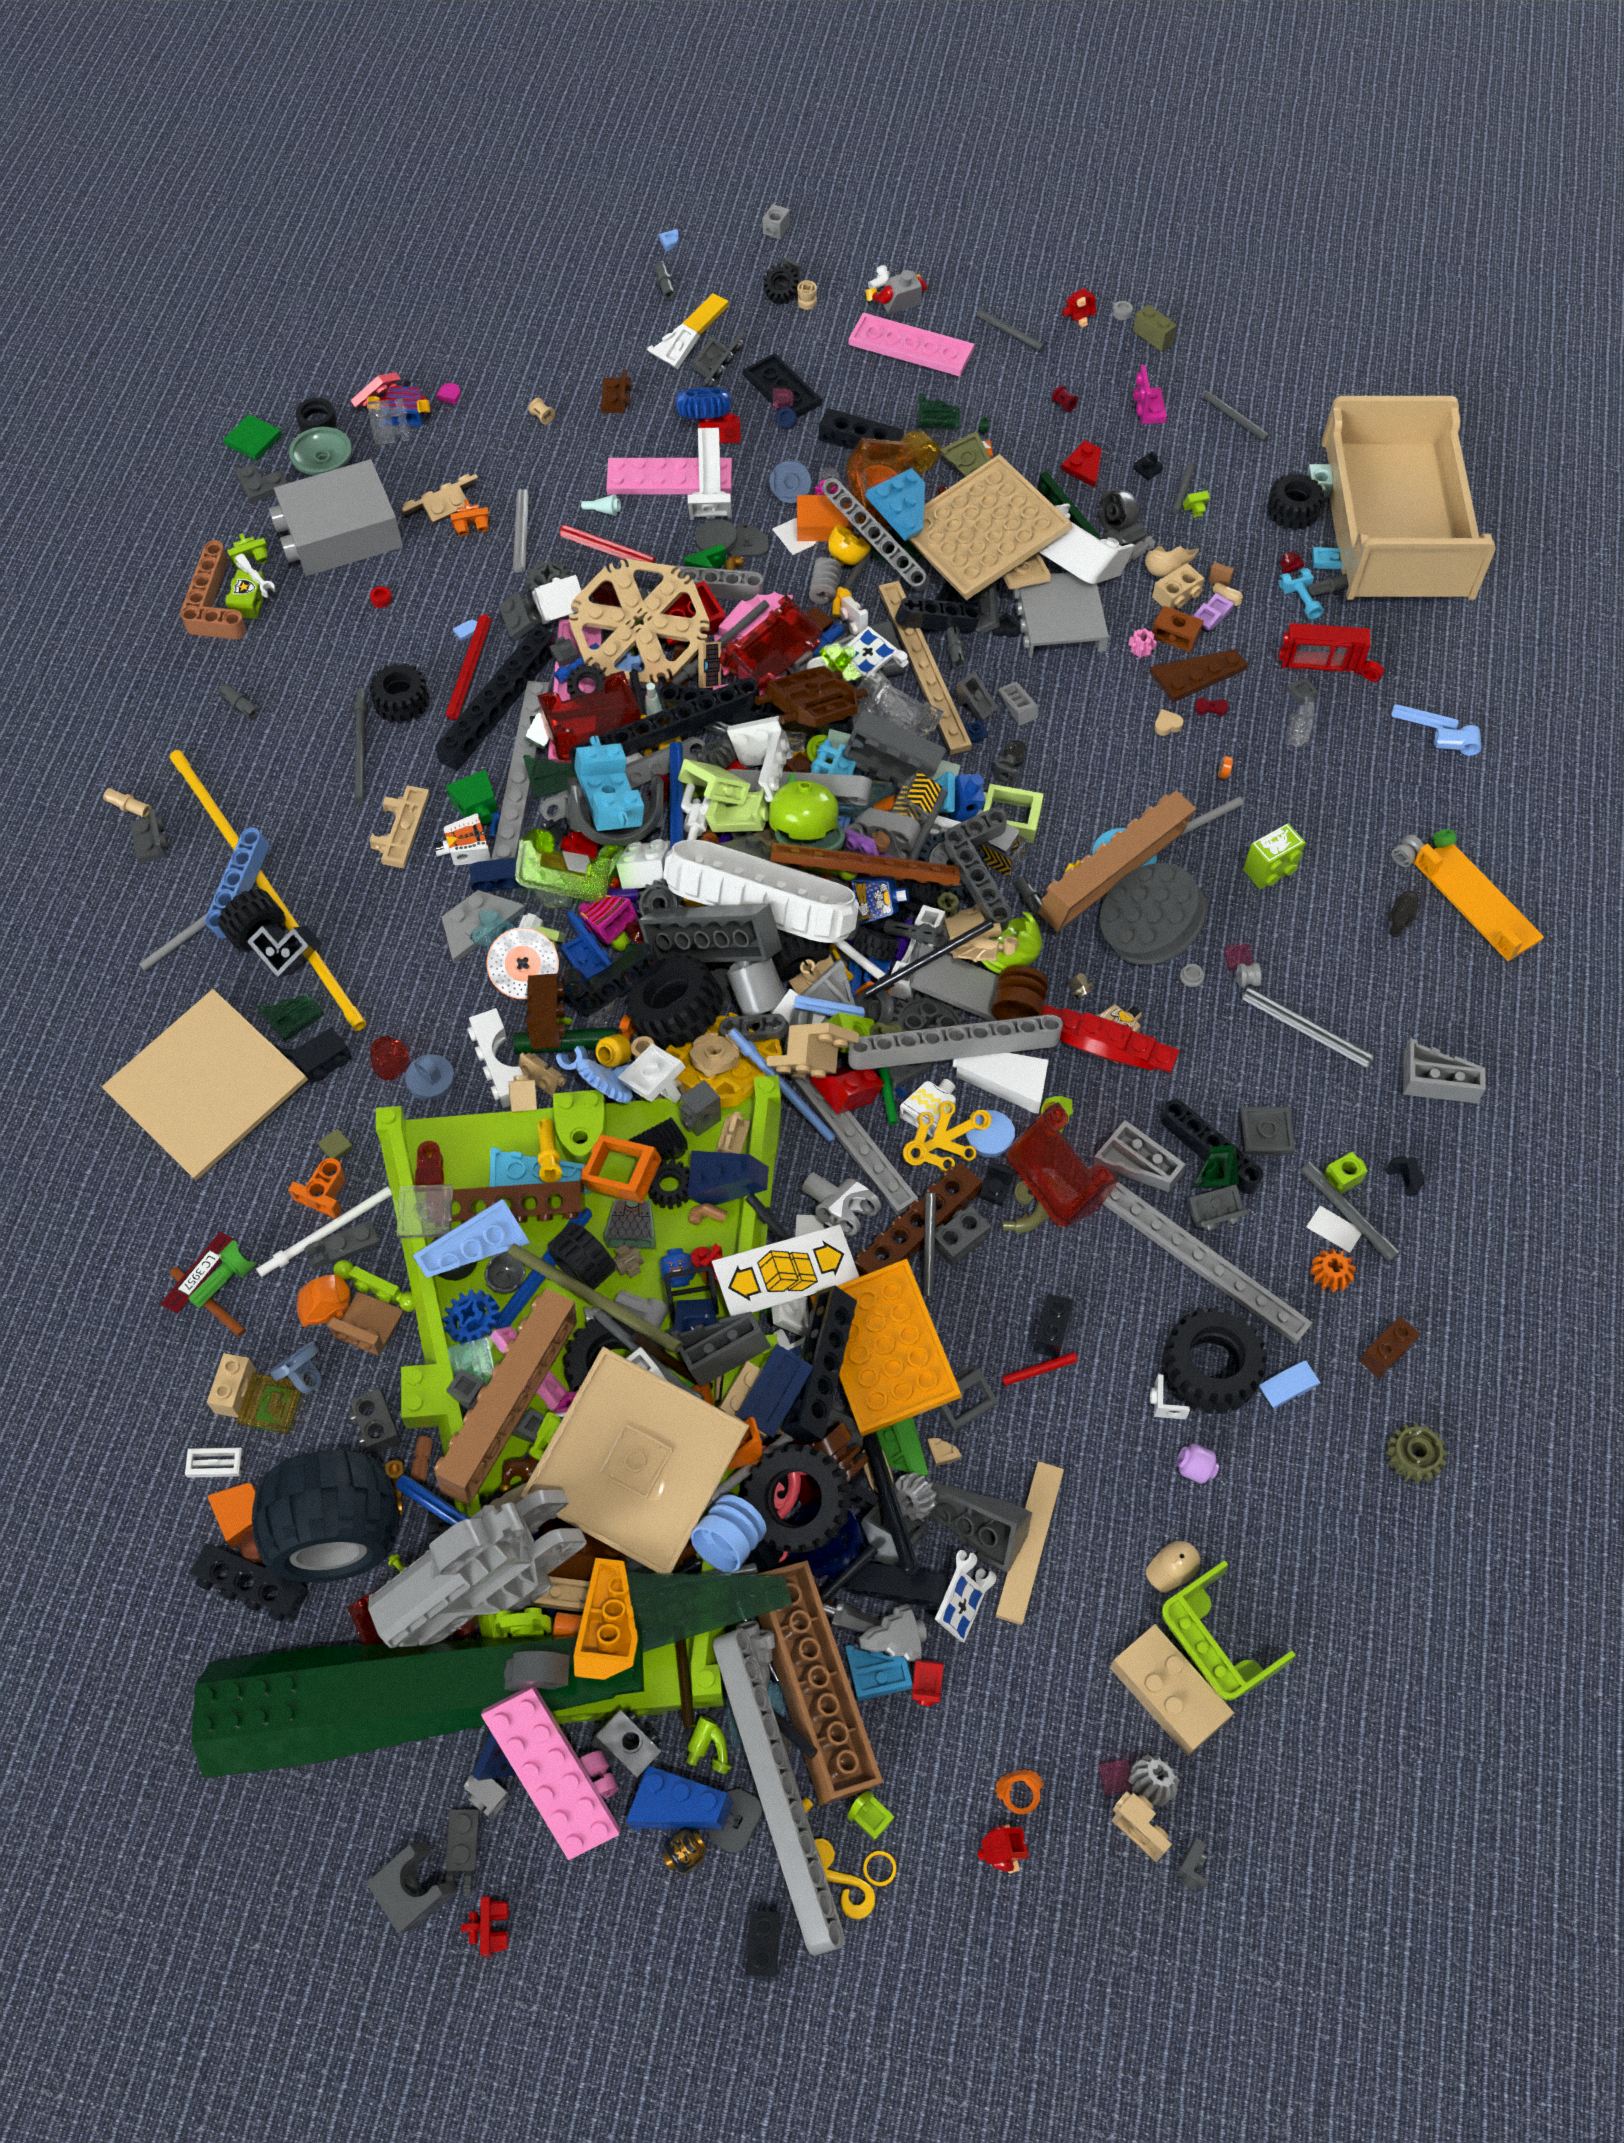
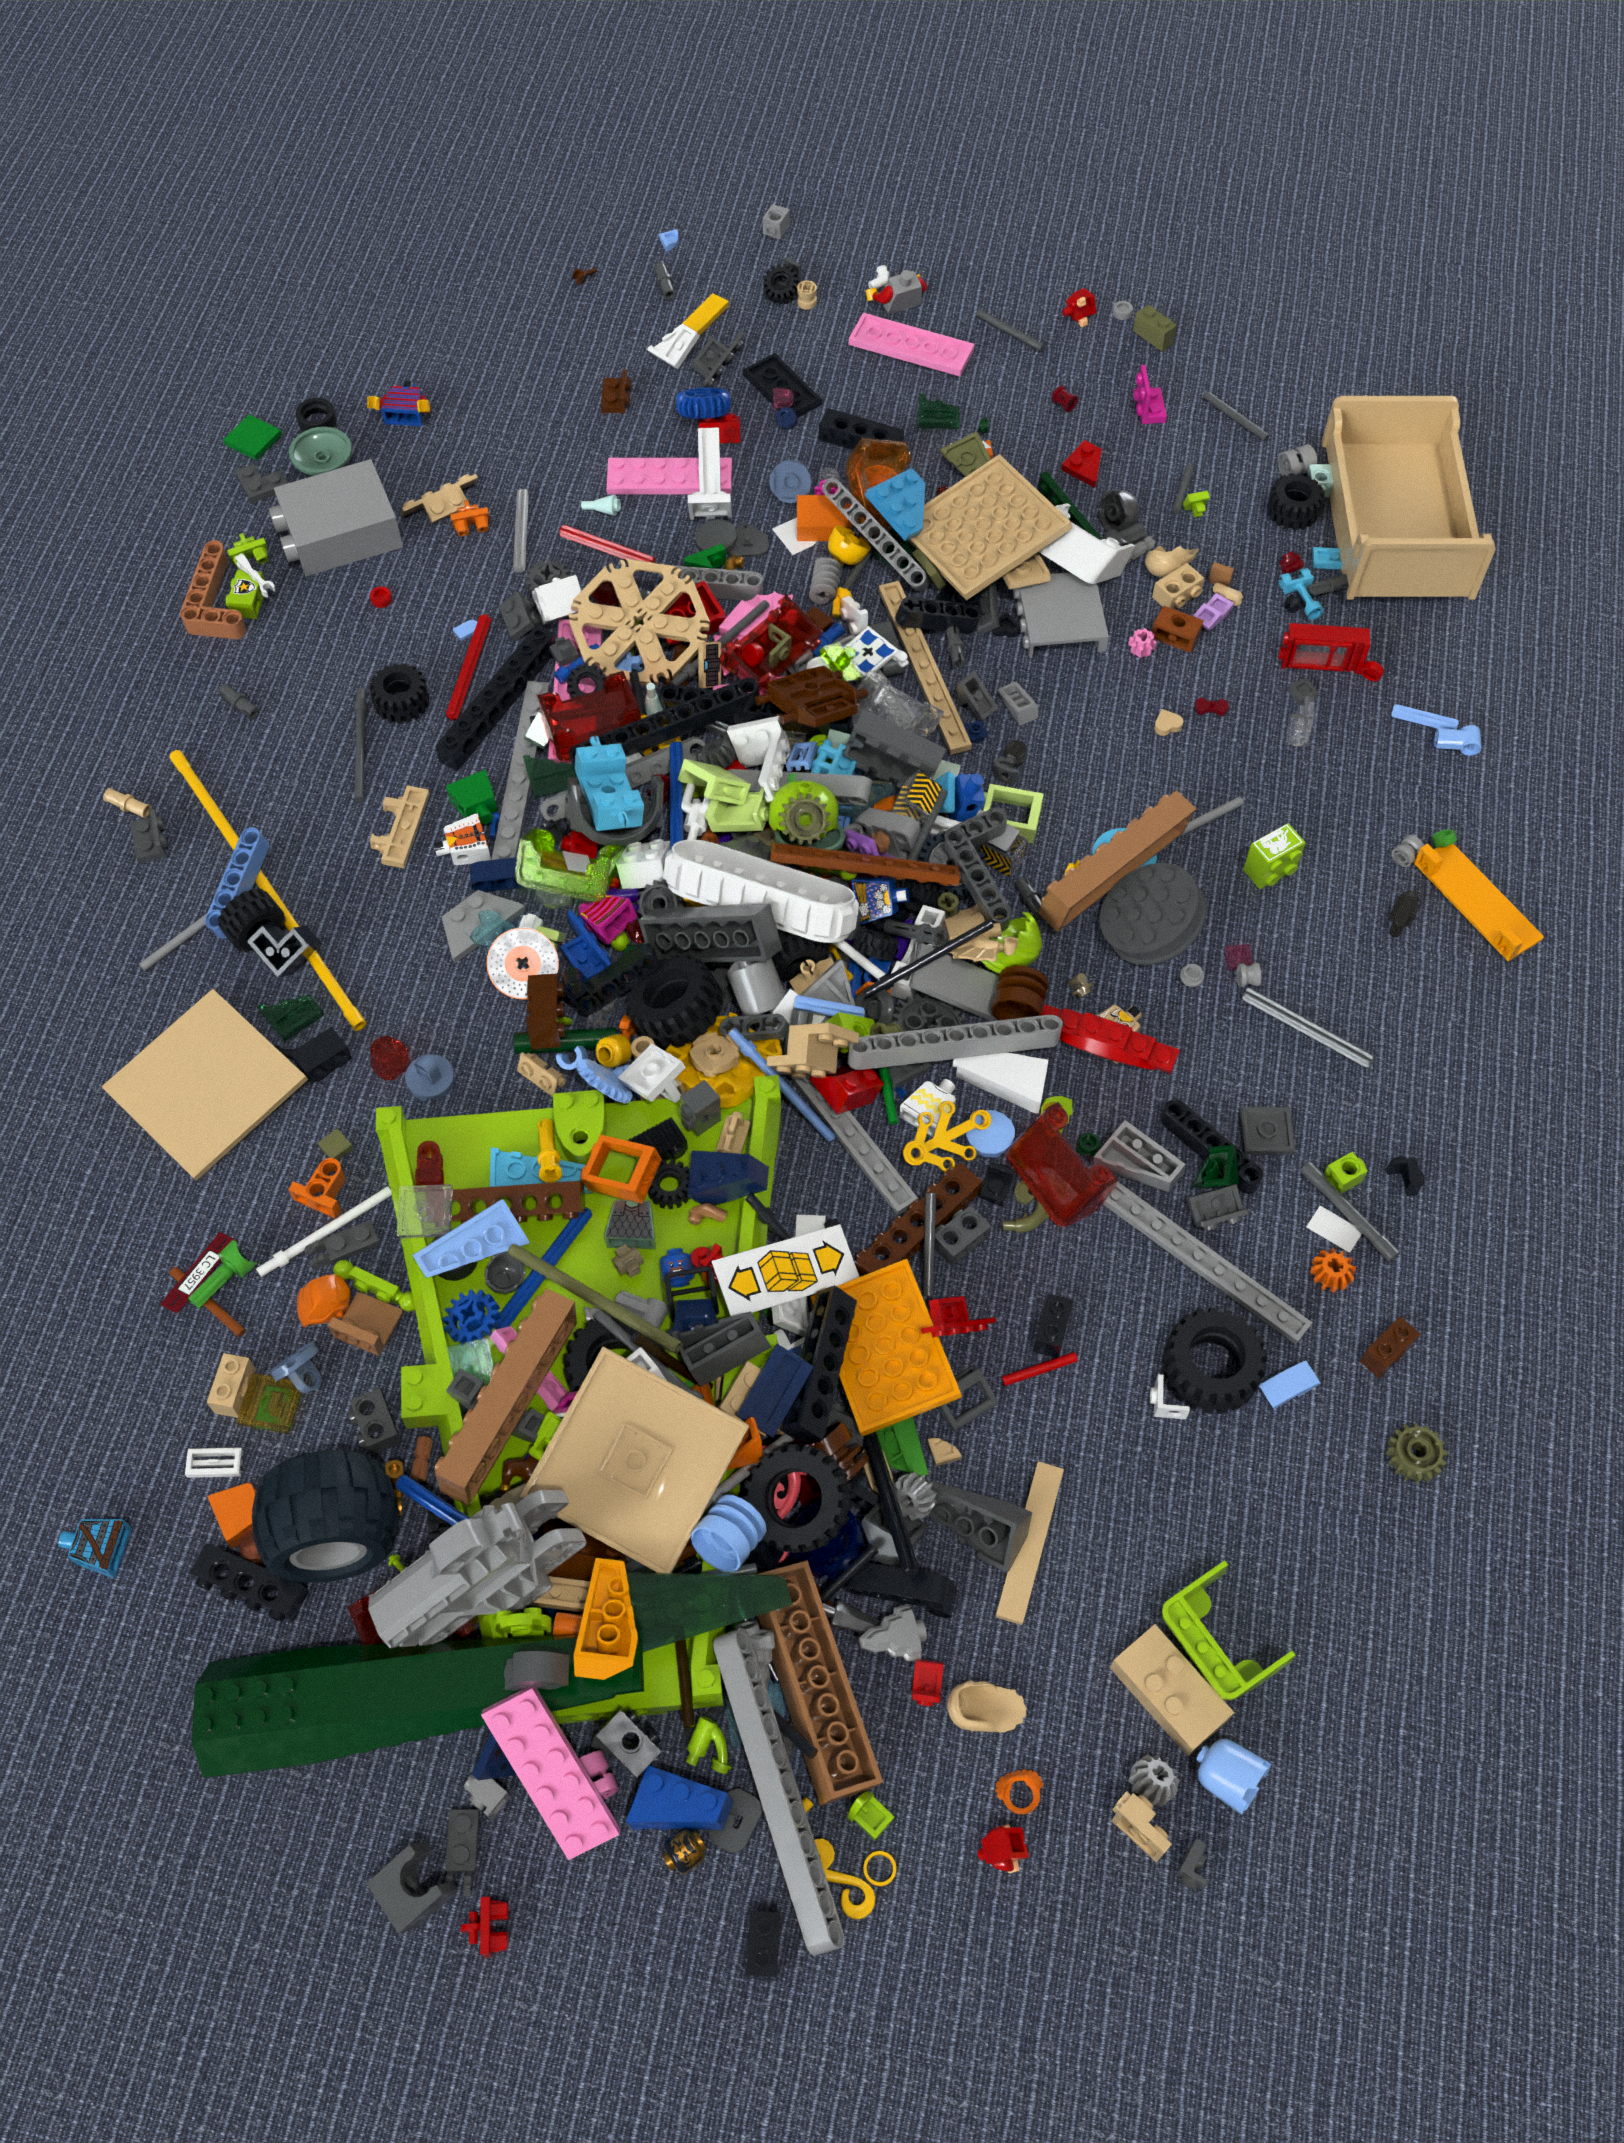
coral plate [350,372,401,407] -> none
clear plate [367,398,411,445] -> none
dark pink tile [437,383,461,405] -> none
white arch [467,1008,523,1108] -> none
tan brick [508,1075,537,1112] -> none
tan bush [528,398,555,425] -> none
black tyre [547,1222,616,1290] -> none
light grey connector [802,1172,881,1236] -> none
dark azure wing [845,1645,913,1701] -> none
clear yellow piece [899,430,940,473] -> none
white flag [935,1550,997,1642] -> none
clear pink tile [1098,1760,1133,1796] -> none
black tile [1133,451,1163,481] -> none
tan cap [1145,1541,1201,1593] -> none
reddish brown wing [1149,649,1248,703] -> none
lavender head [1176,1444,1219,1483] -> none
orange tile [1218,756,1233,779] -> none
light grey wedge [1403,1038,1486,1104] -> none
none -> torso [58,1519,132,1578]
none -> reddish brown hand [571,268,597,285]
none -> red tile [743,643,764,666]
none -> olive bracket [769,623,791,668]
none -> olive gear [778,793,830,845]
none -> light blue tile [786,741,818,772]
none -> olive tile [912,549,946,589]
none -> red bracket [921,1296,996,1338]
none -> tan hair [947,1680,1027,1733]
none -> dark green plate [1076,1133,1101,1157]
none -> light blue cylinder [1196,1739,1271,1815]
none -> light grey wheel [1278,444,1317,476]
none -> black hinge [1284,594,1303,613]

